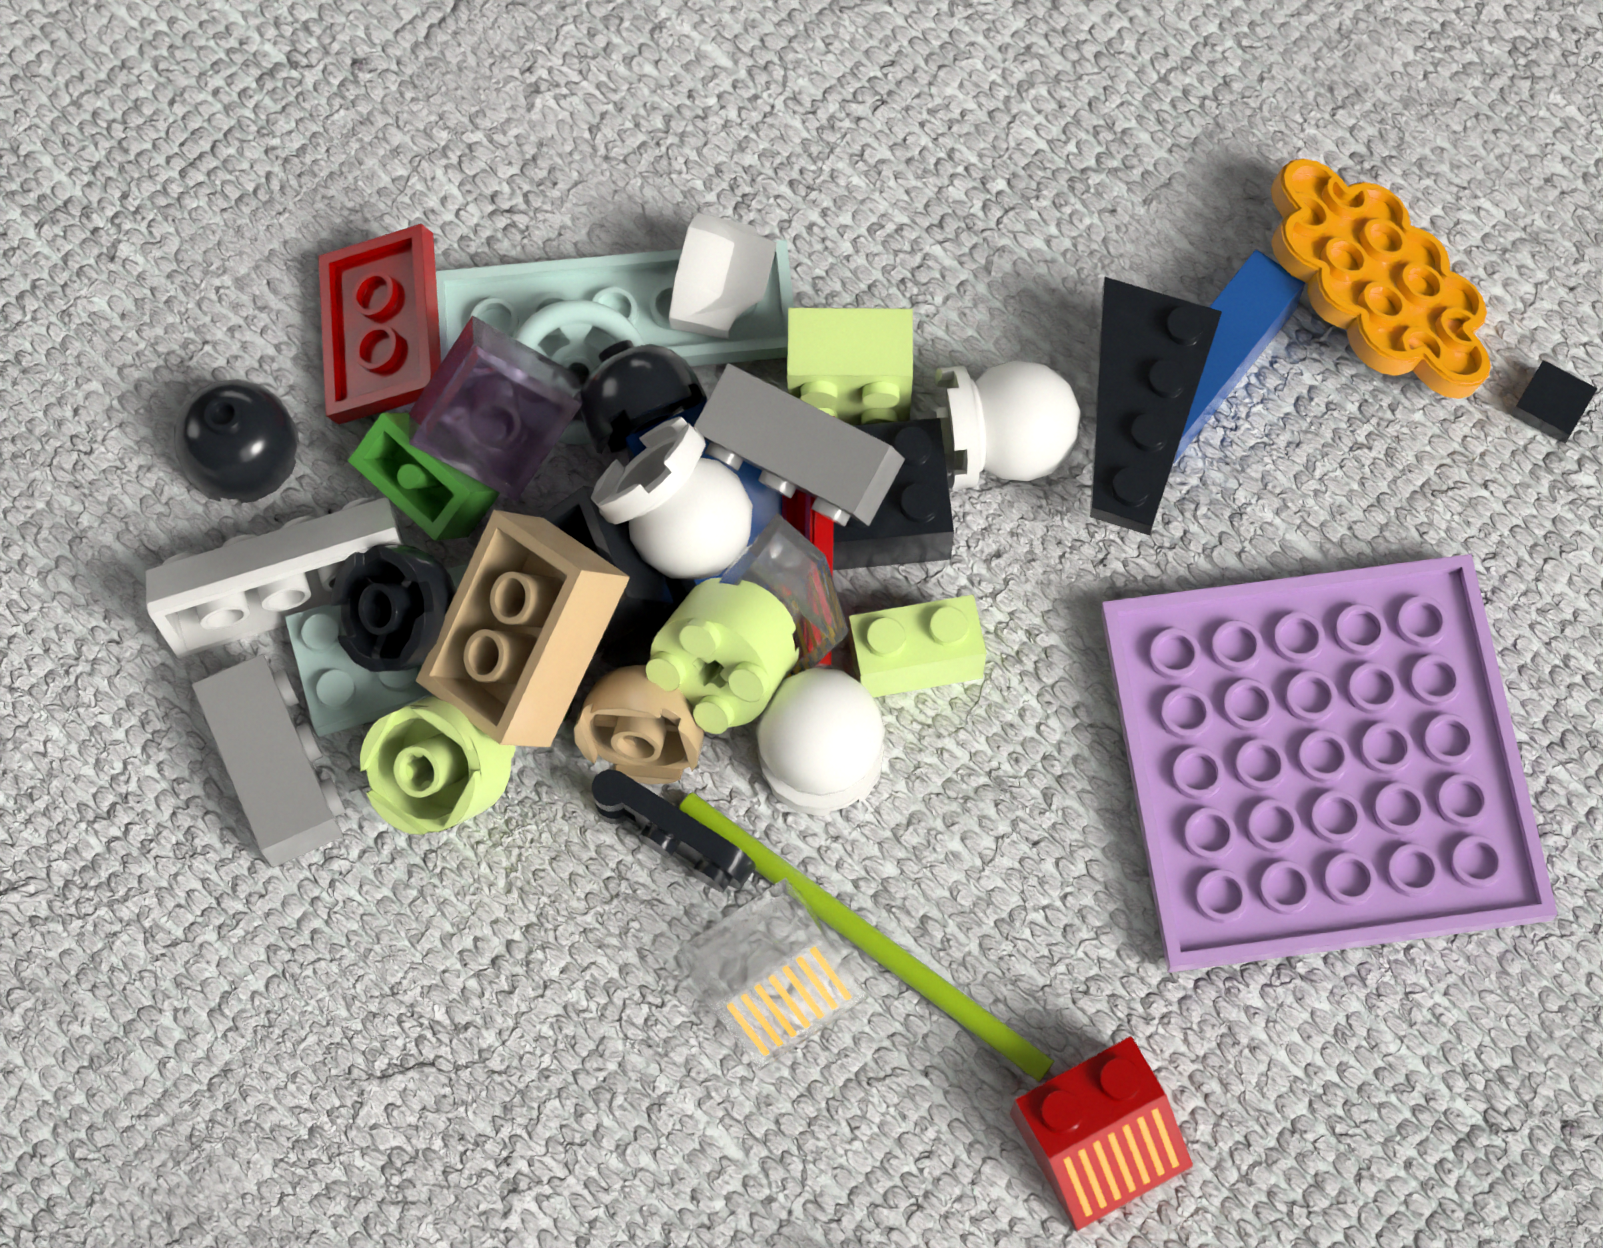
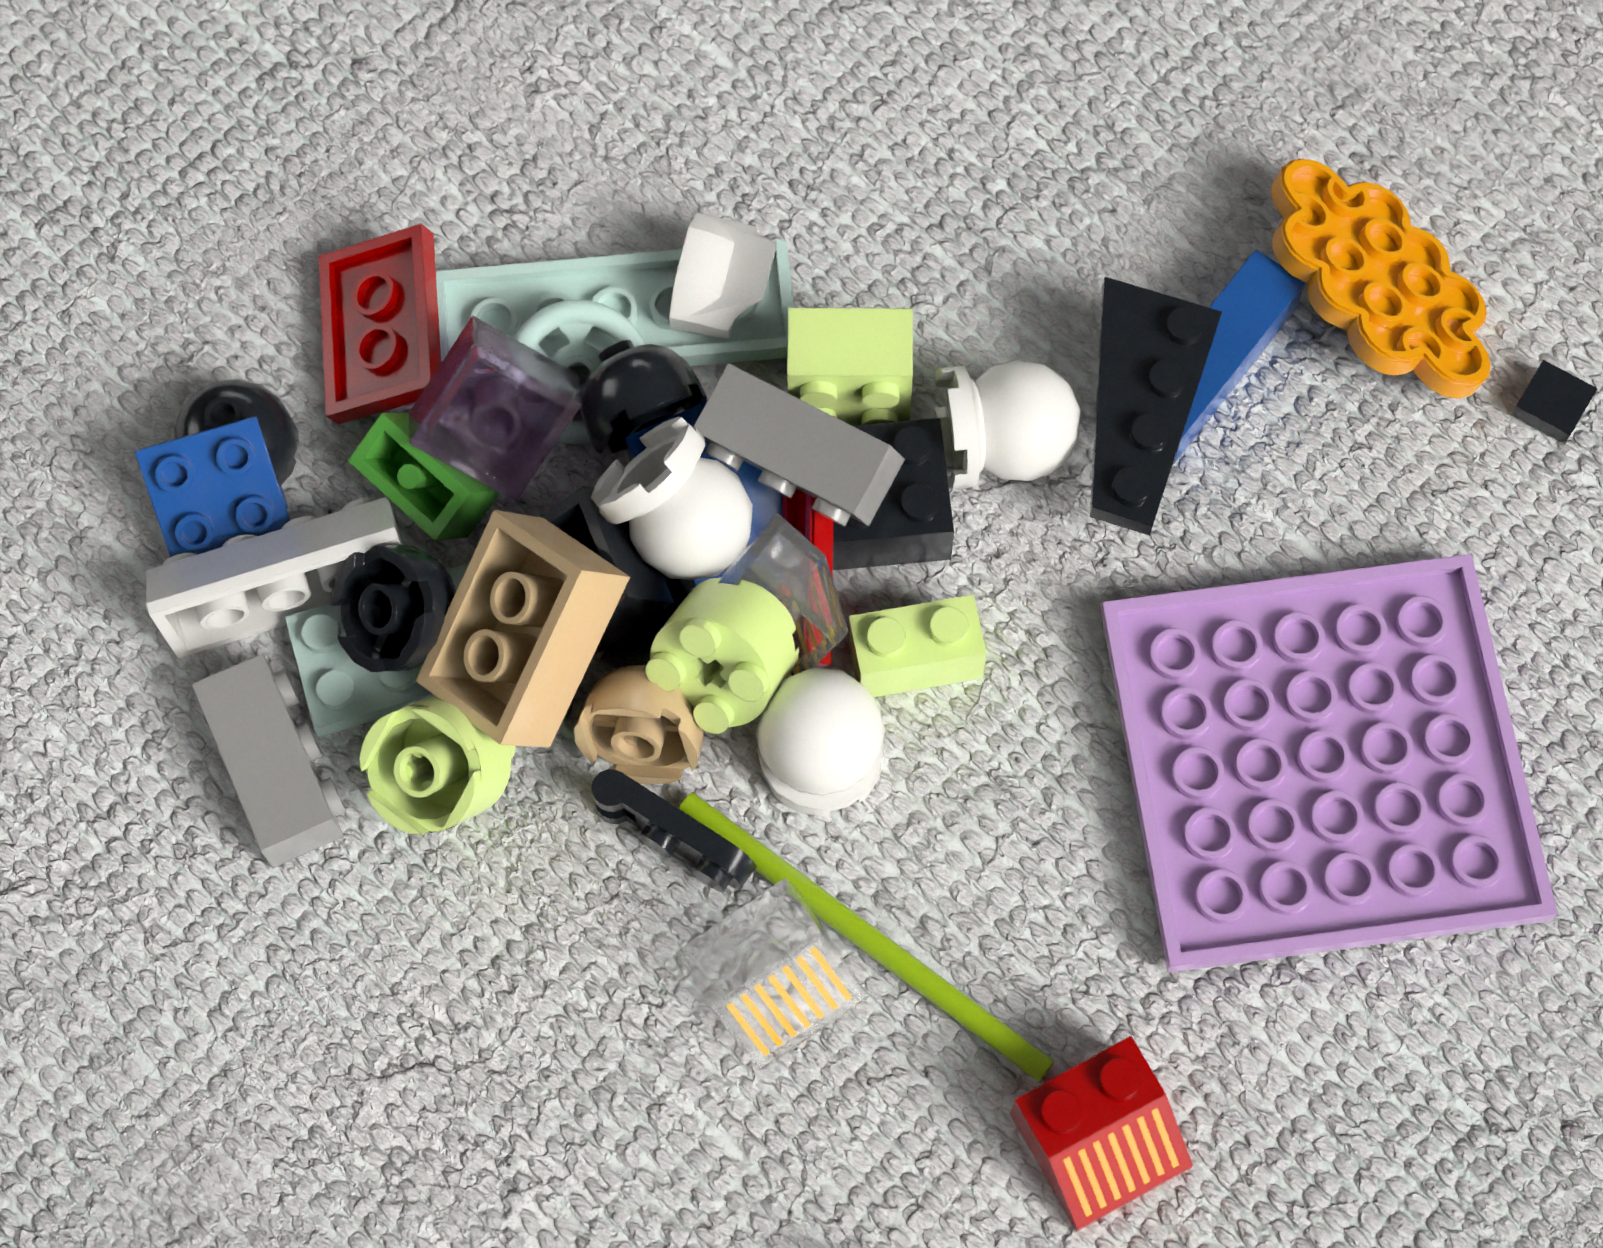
none -> blue hinge [135,416,290,557]

